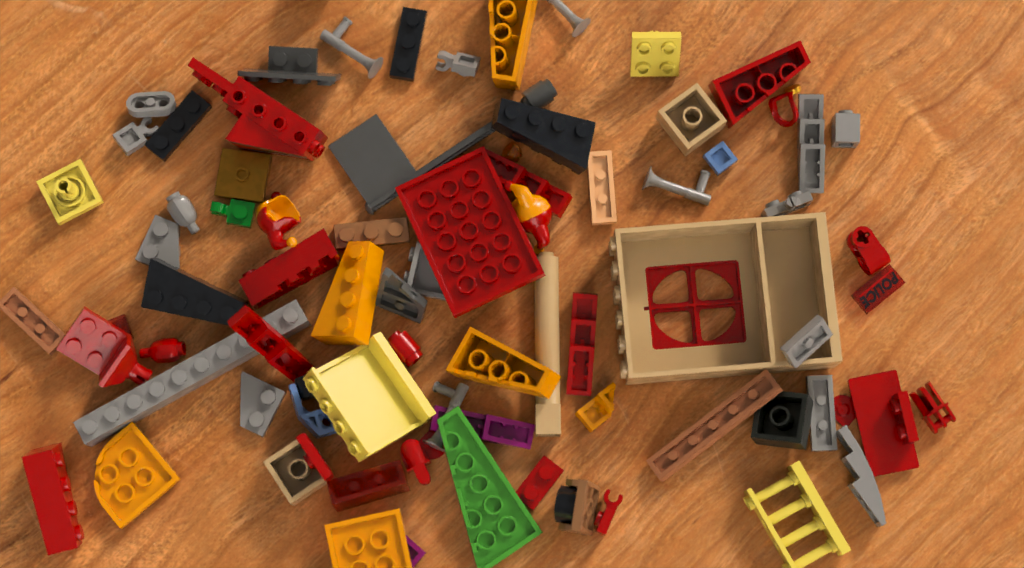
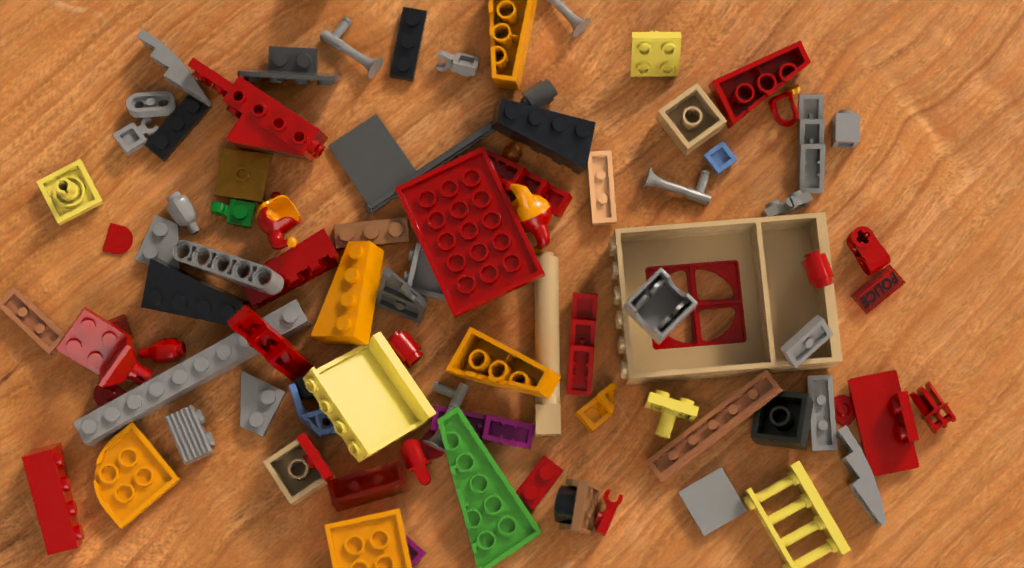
none -> red piece [94,384,127,407]
none -> red piece [103,223,133,254]
none -> light grey slope [137,29,212,107]
none -> light grey brick [164,405,216,465]
none -> light grey beam [172,240,284,295]
none -> light grey piece [623,267,698,345]
none -> light yellow plate [644,390,699,439]
none -> light grey tile [678,467,747,537]
none -> red brick [801,250,834,290]

